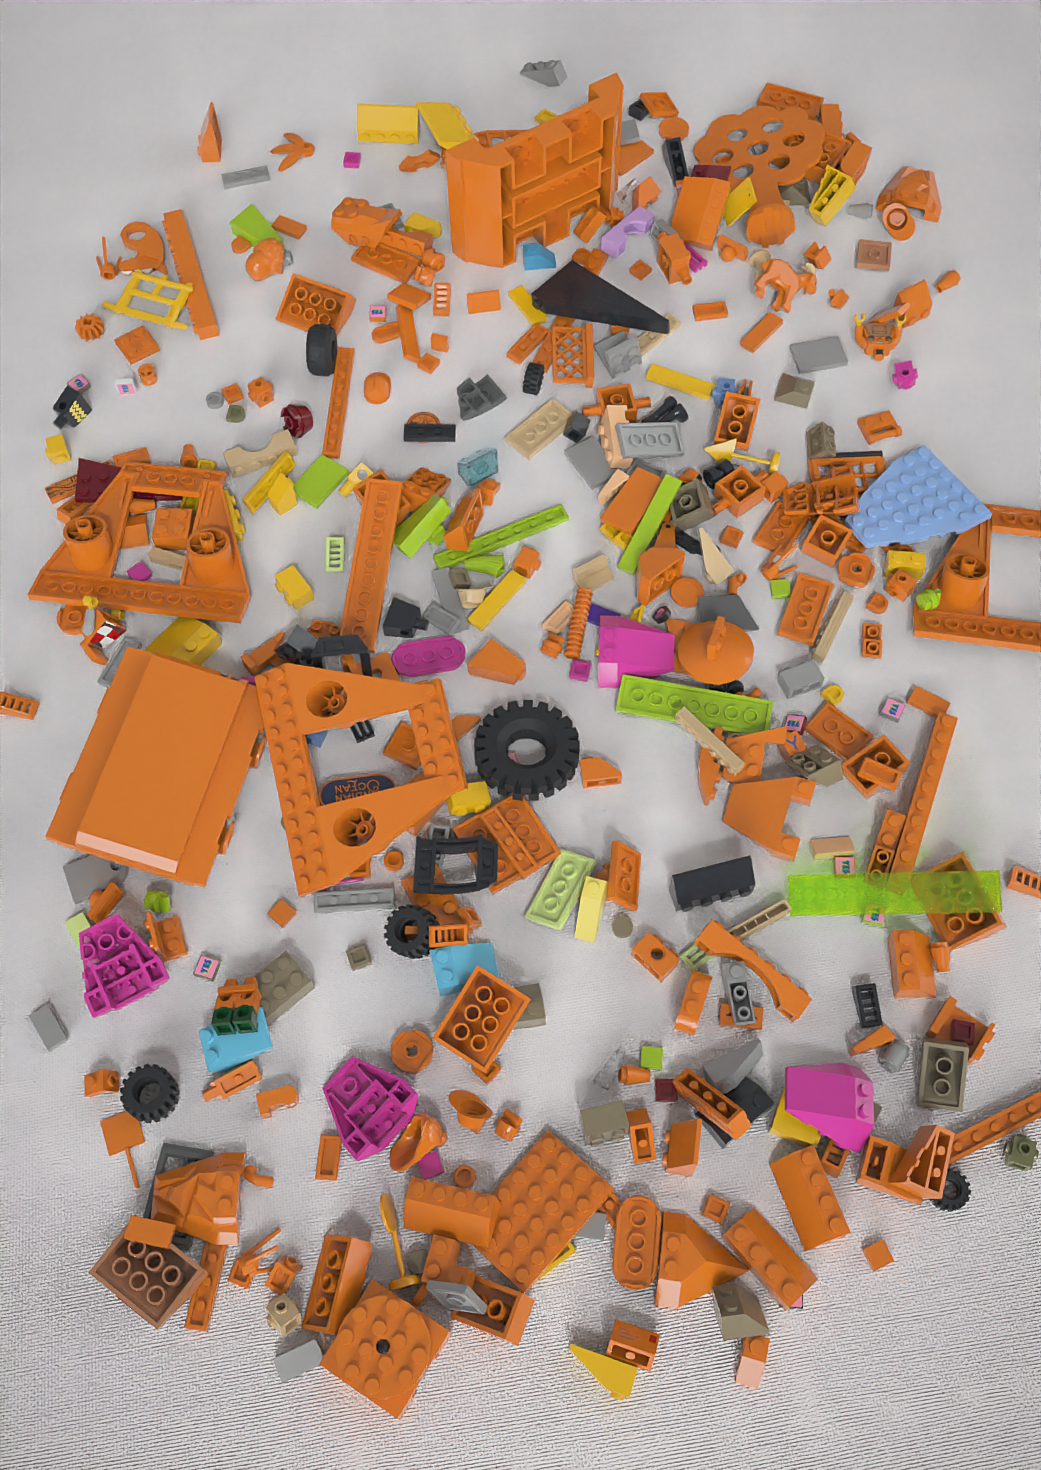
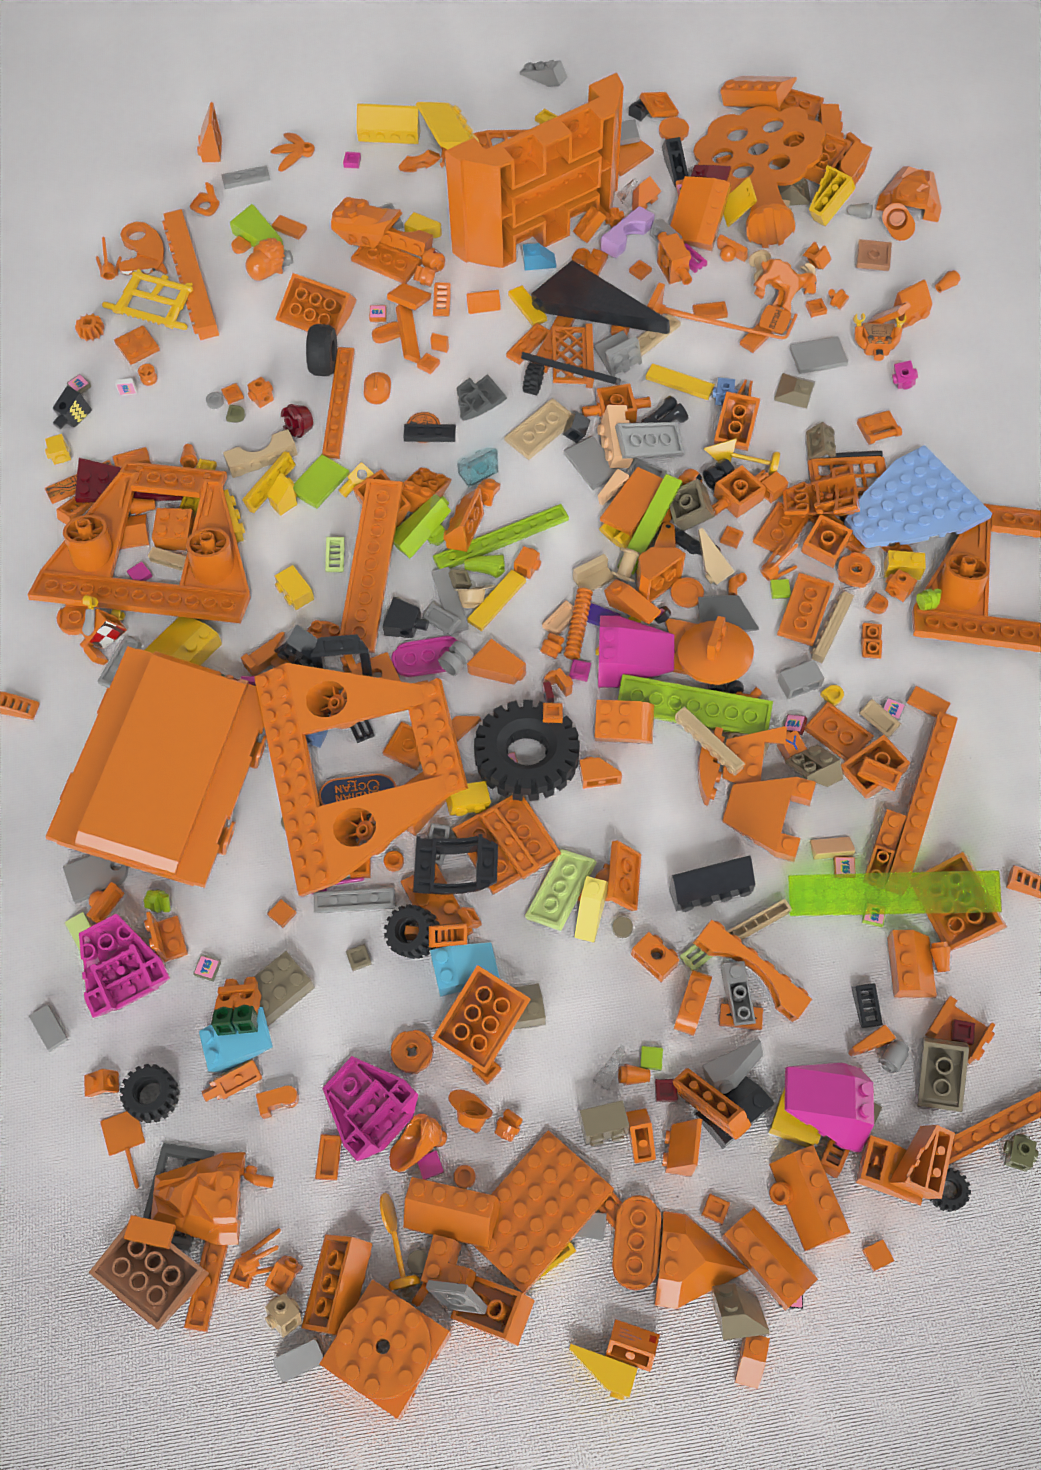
none -> orange piece [190,182,220,216]
none -> light grey wheel [438,641,474,676]
none -> black tile [521,352,621,385]
none -> dark red tile [543,681,554,703]
none -> orange tile [543,703,563,723]
none -> orange bracket [544,668,573,696]
none -> orange brick [595,700,654,744]
none -> orange slope [604,579,661,624]
none -> tan hose [611,547,640,582]
none -> orange piece [647,282,798,340]
none -> orange slope [720,76,797,108]
none -> orange tile [769,1181,793,1205]
none -> orange tile [805,298,827,318]
none -> tan tile [859,699,902,738]

